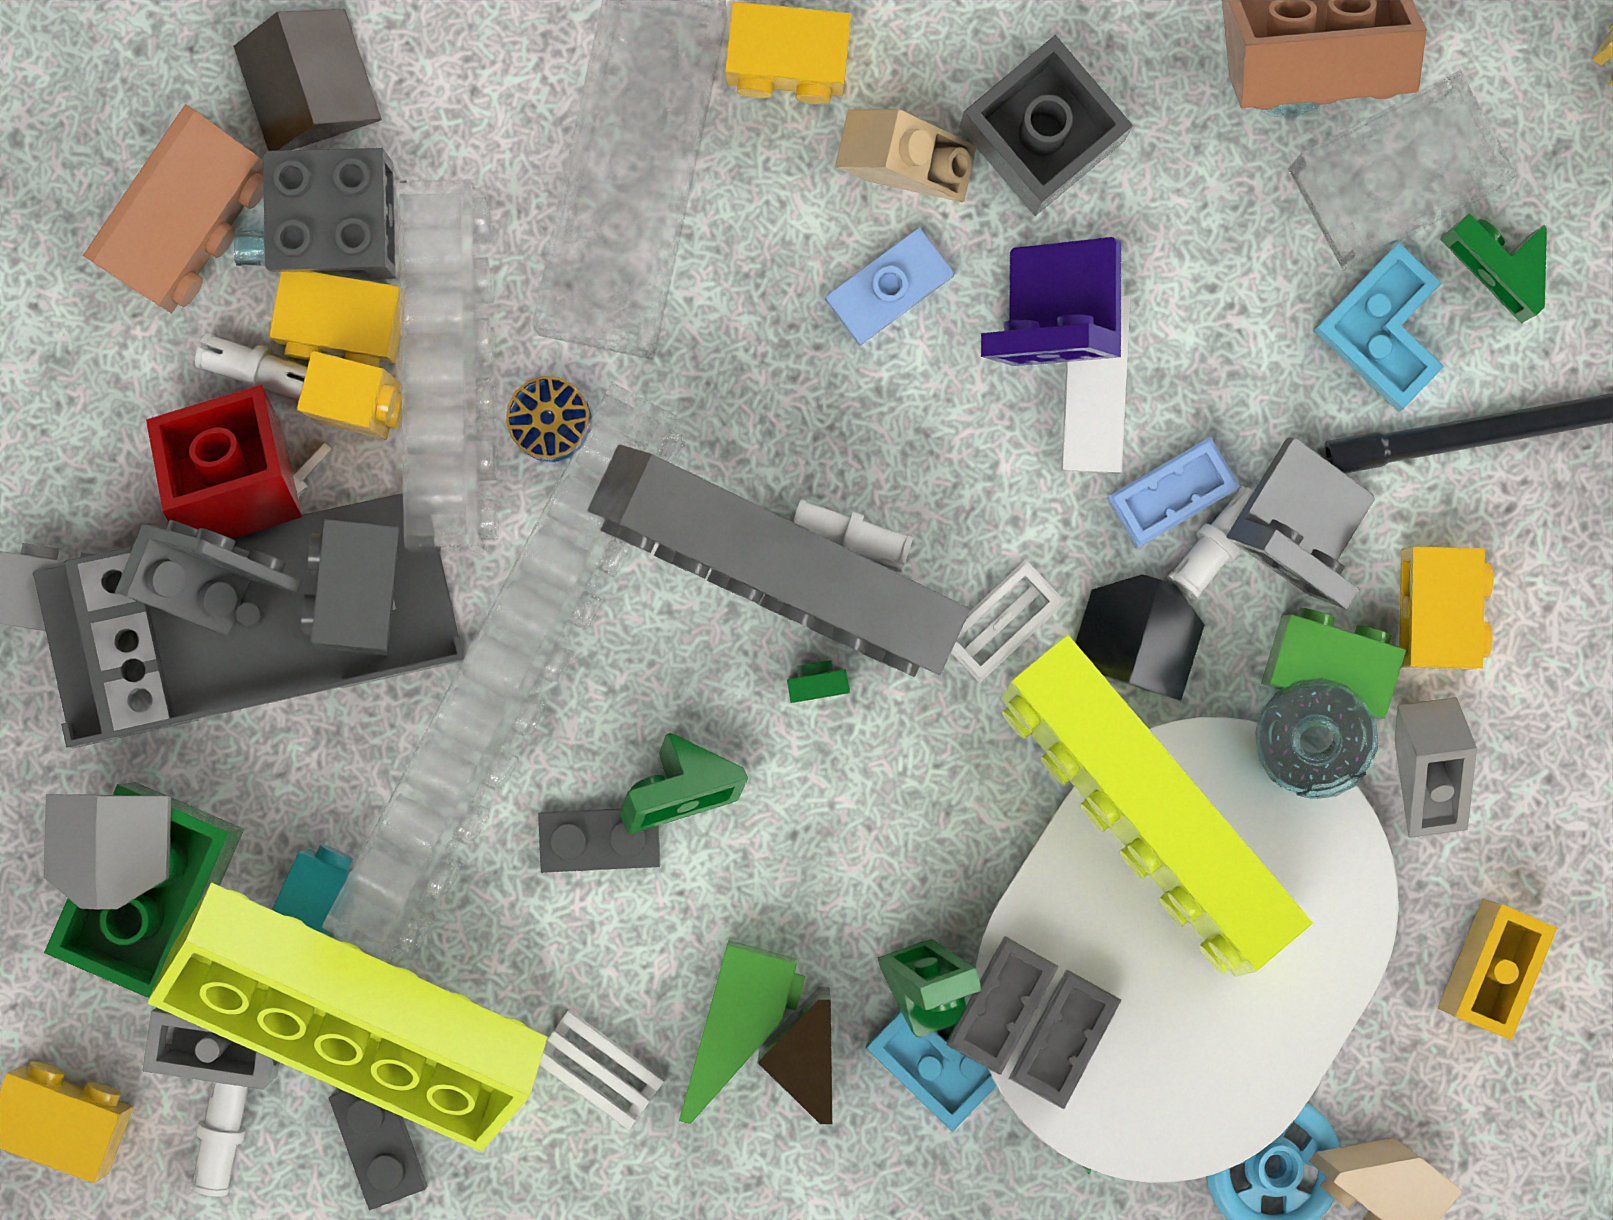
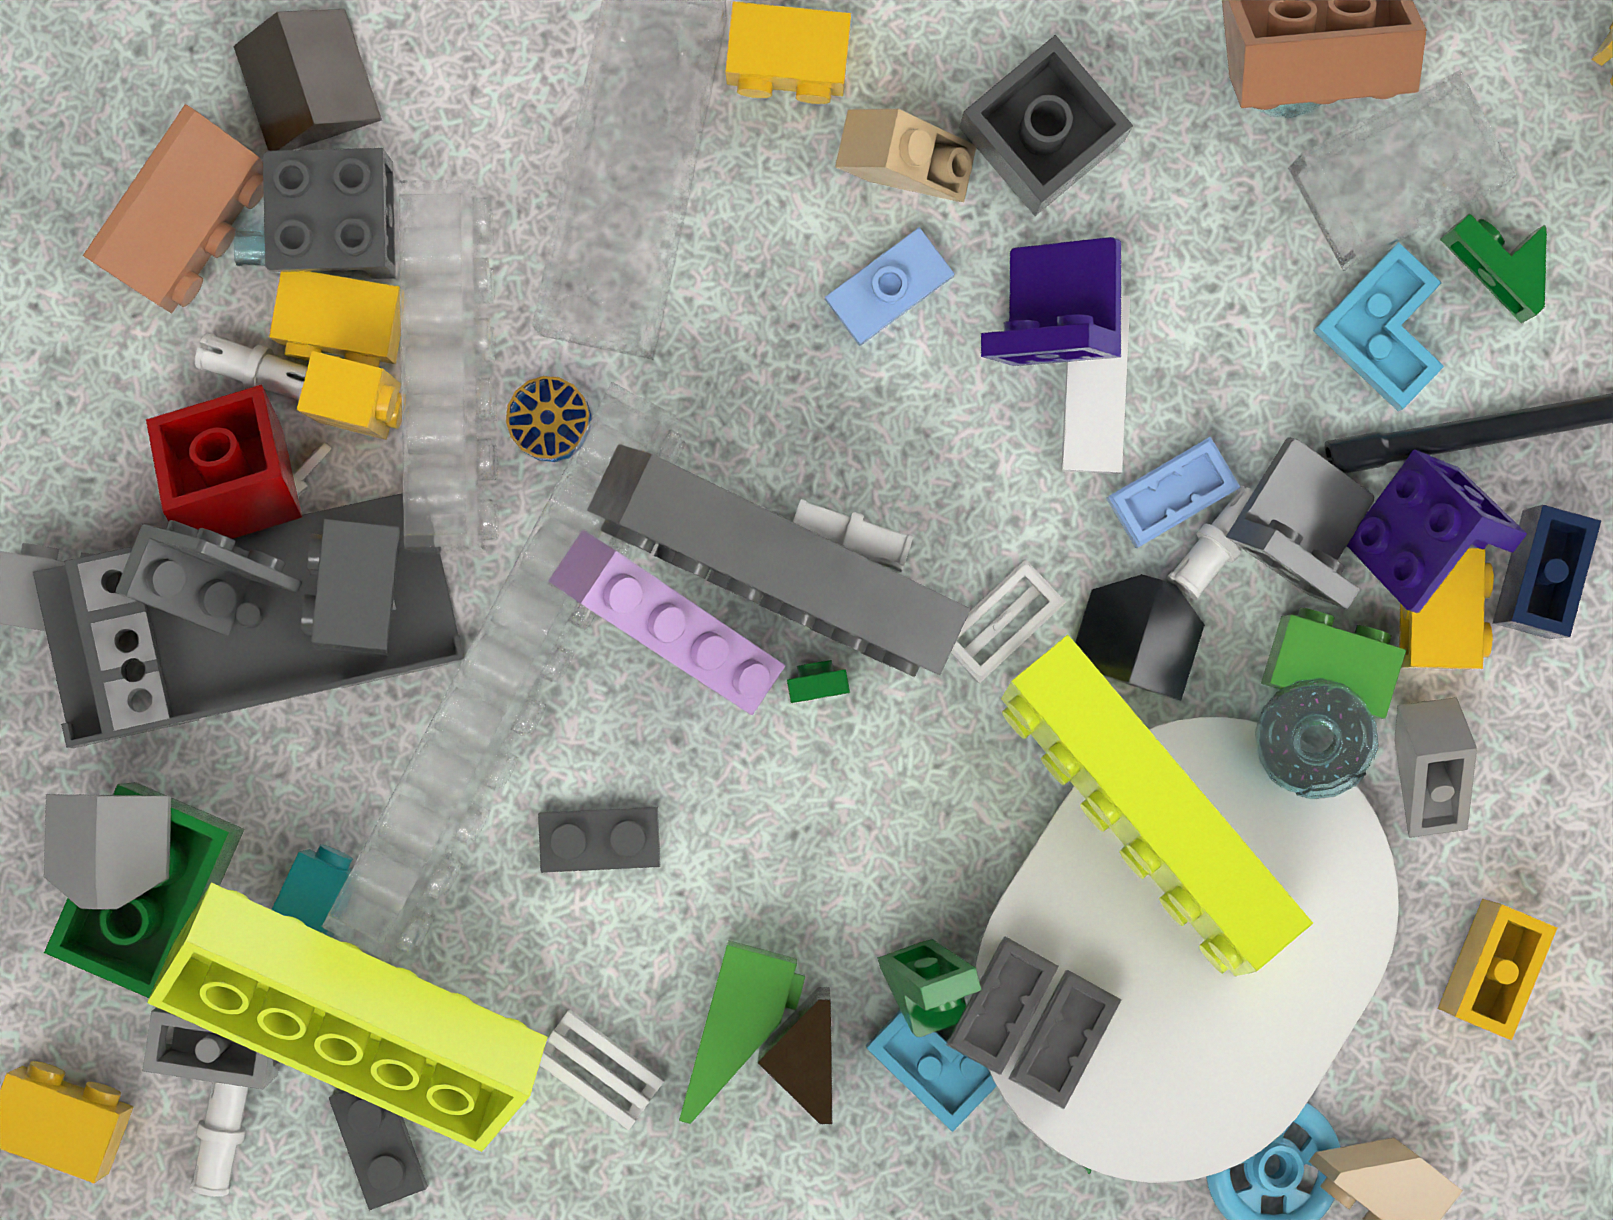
green slope [620,733,748,835] -> none
none -> lavender brick [549,530,786,715]
none -> dark purple bracket [1347,449,1527,613]
none -> dark blue brick [1492,505,1601,639]

